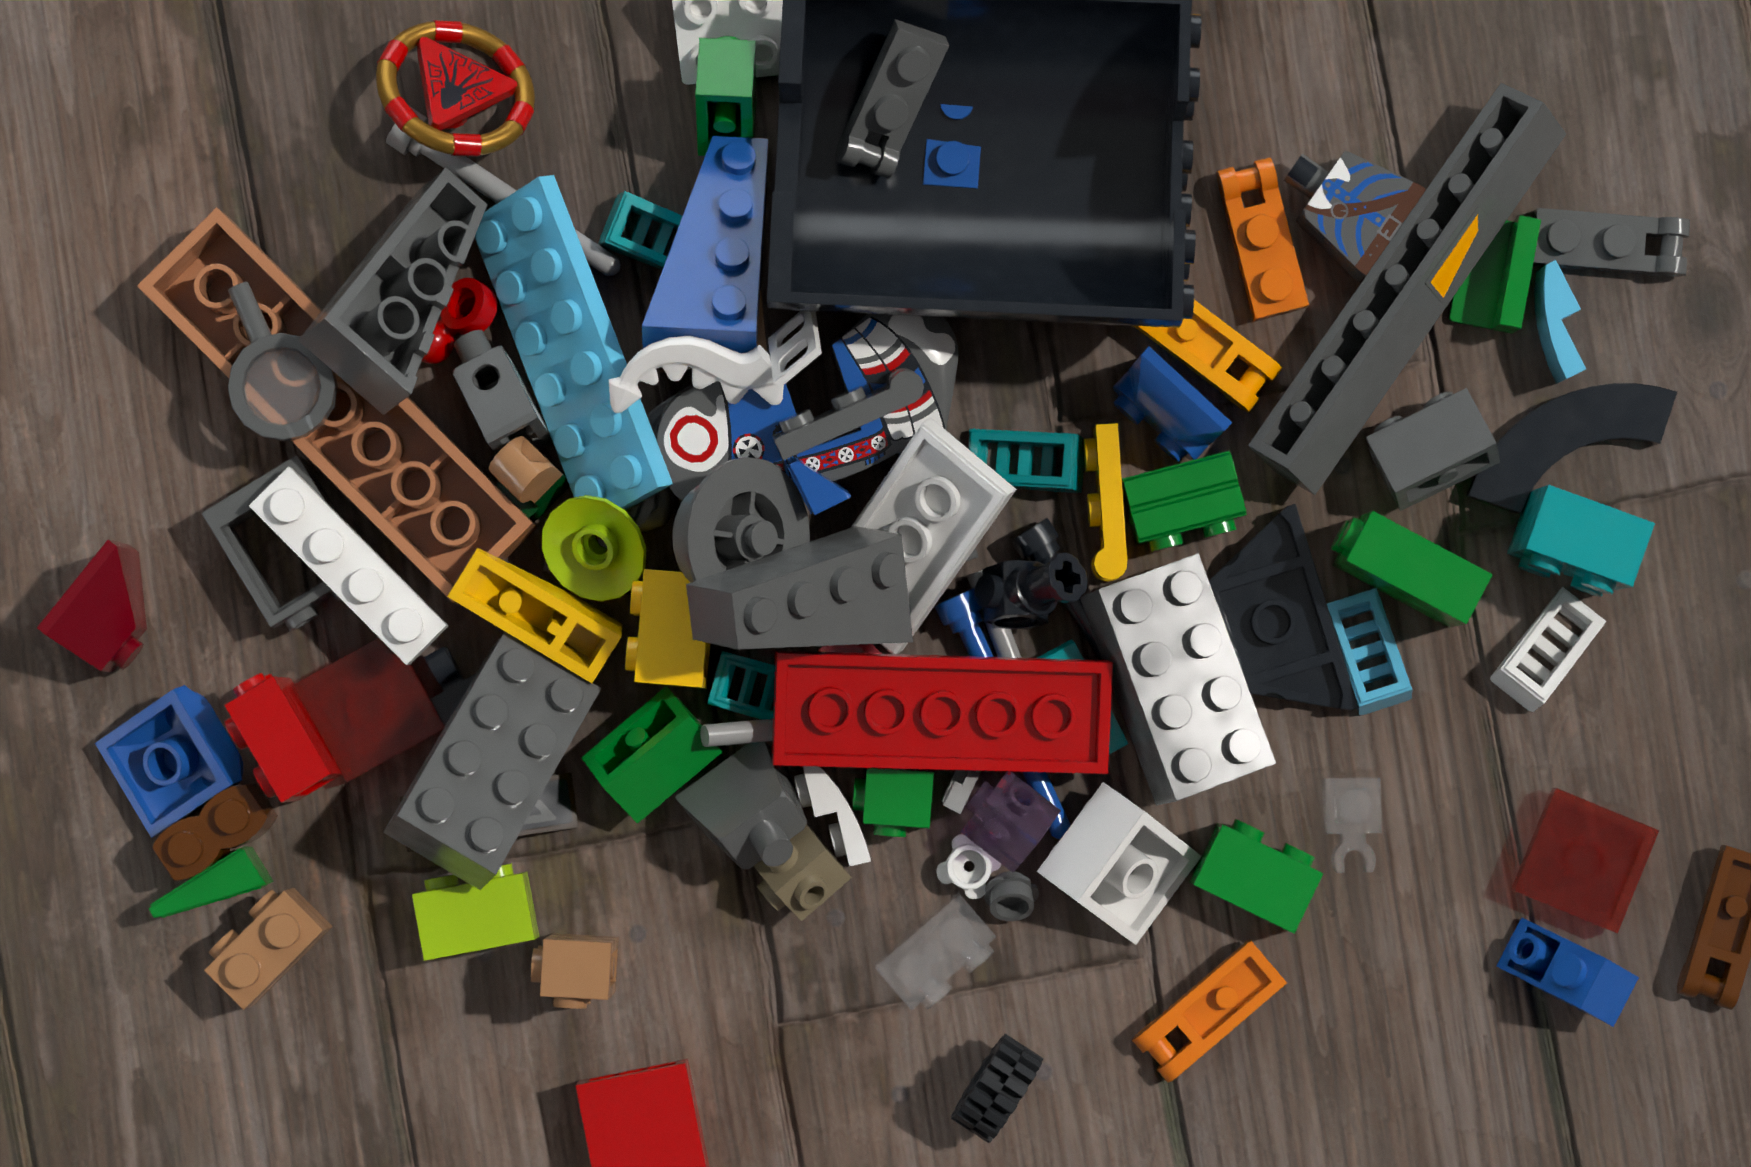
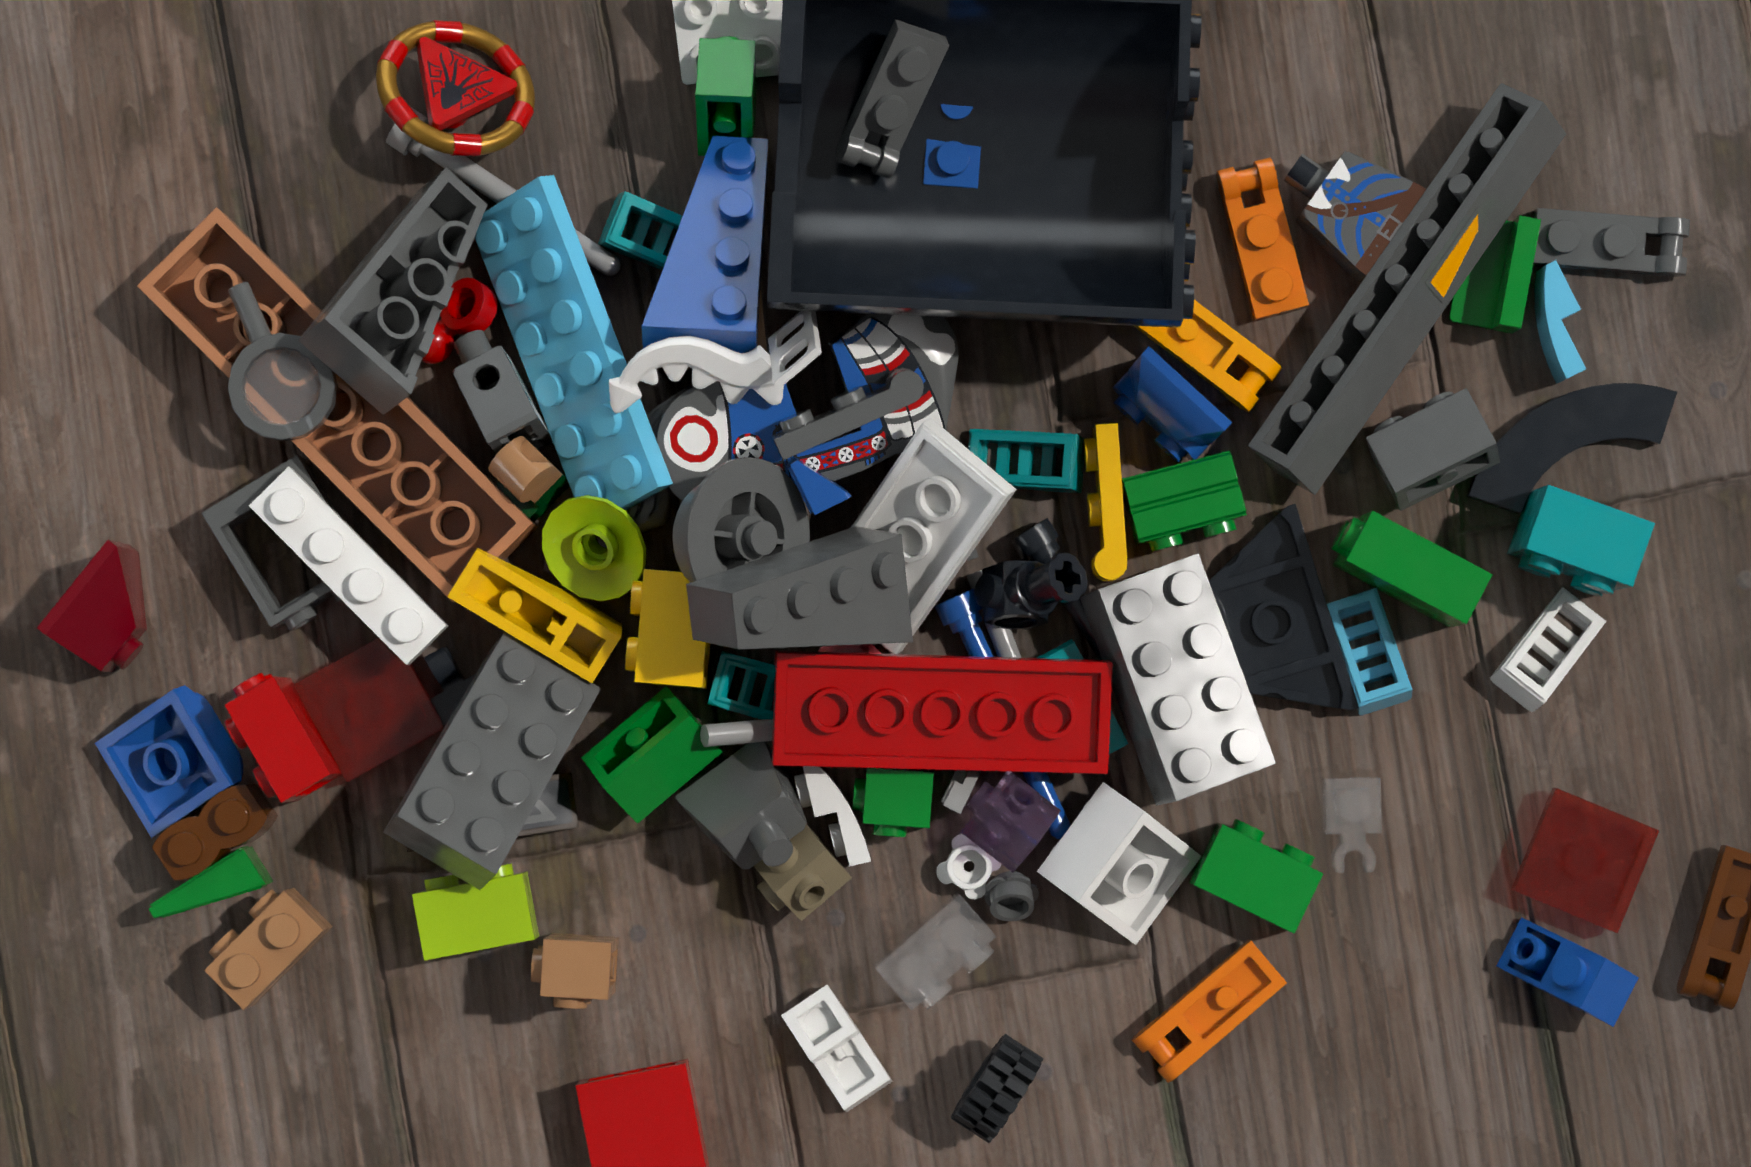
none -> white slope [781,985,893,1112]

